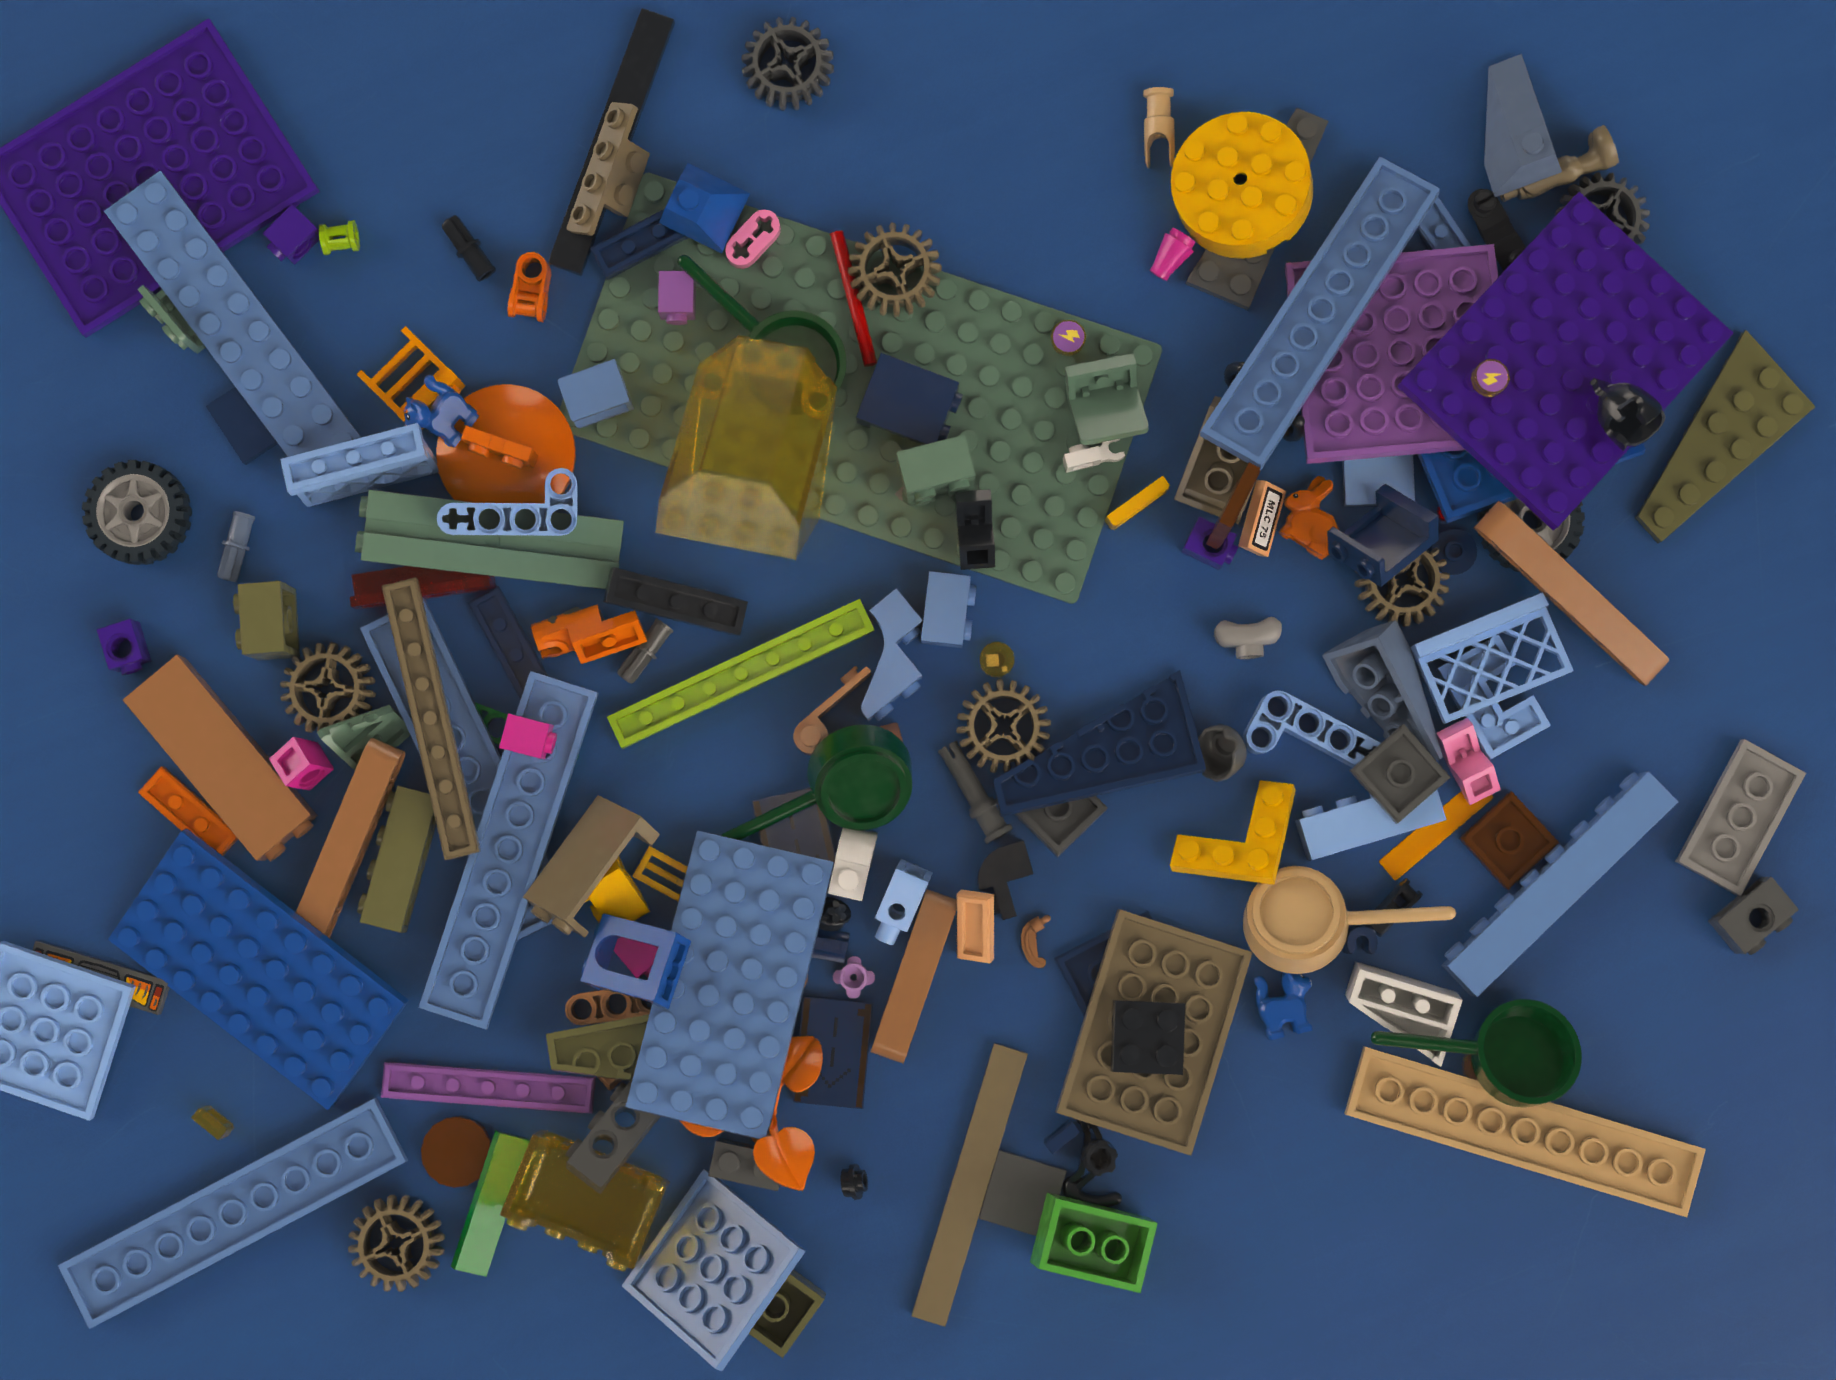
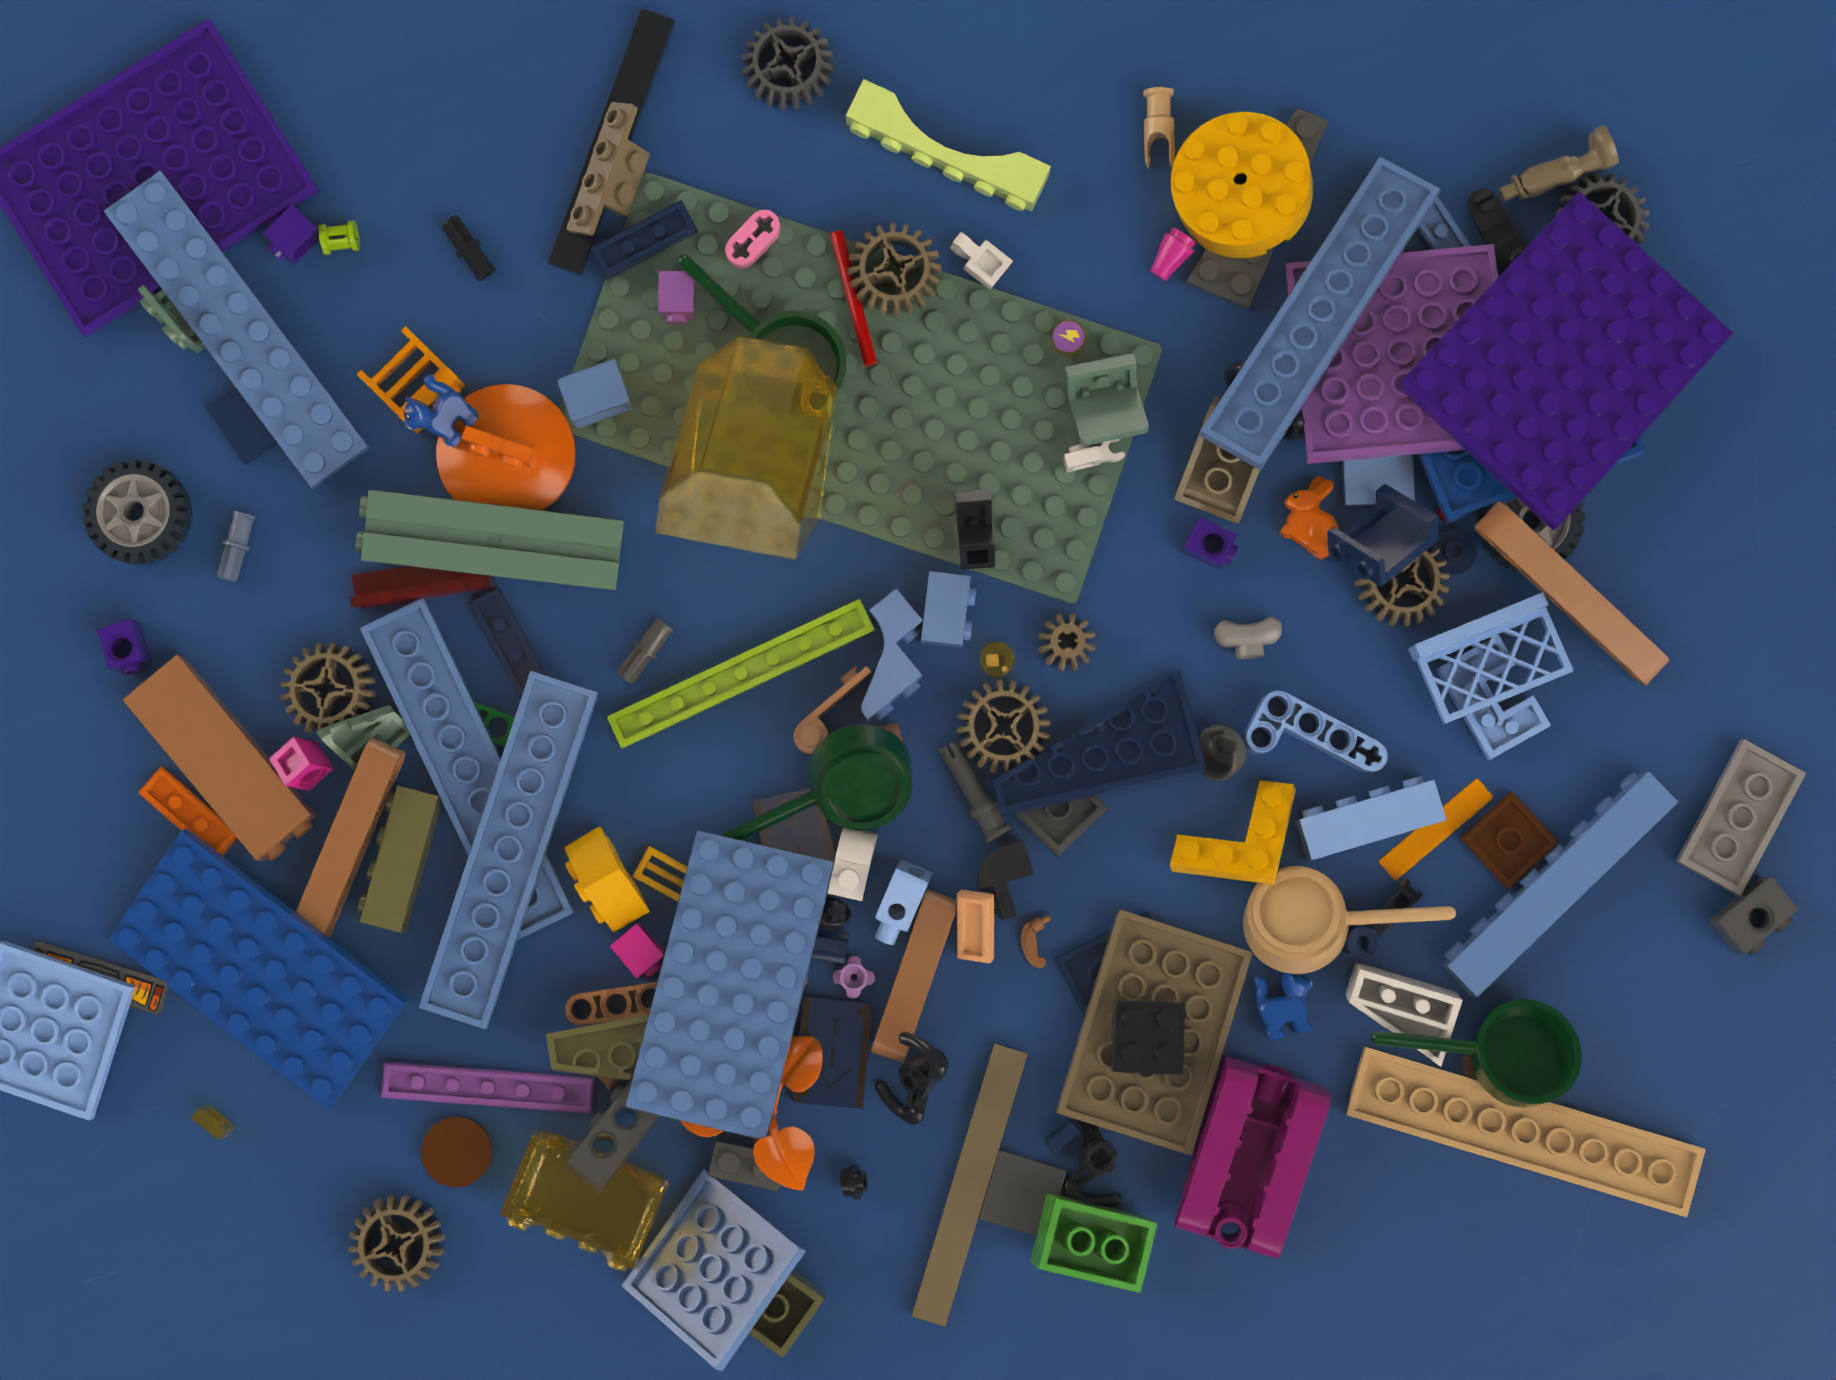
medium blue plate [58,1098,408,1329] -> none
olive brick [233,581,300,661] -> none
light blue fence [280,423,439,507] -> none
dark tan tile [382,577,481,860] -> none
light blue beam [437,468,577,536] -> none
green tile [451,1130,531,1277] -> none
dark pink brick [499,713,557,760] -> none
orange piece [507,252,551,322] -> none
dark tan panel [523,795,660,938] -> none
orange plate [531,604,647,664] -> none
blue panel [580,913,691,1009] -> none
black gear [603,567,748,636] -> none
blue slope [659,163,750,254] -> none
dark blue panel [856,353,963,445] -> none
sand green brick [896,435,976,506] -> none
yellow tile [1105,476,1170,530] -> none
reddish brown tile [1206,462,1260,549] -> none
tile [1238,480,1286,557] -> none
sand blue wedge [1322,620,1443,761] -> none
dark grey tile [1349,724,1451,824] -> none
bright pink slope [1436,718,1501,805] -> none
tile [1471,359,1510,397] -> none
sand blue wedge [1484,54,1562,197] -> none
black helmet [1590,378,1666,451] -> none
olive wing [1635,330,1815,543] -> none
none -> yellowish green arch [846,79,1051,212]
none -> black piece [875,1032,948,1125]
none -> white plate [950,232,1013,290]
none -> dark tan gear [1038,613,1096,672]
none -> magenta panel [1174,1056,1331,1259]

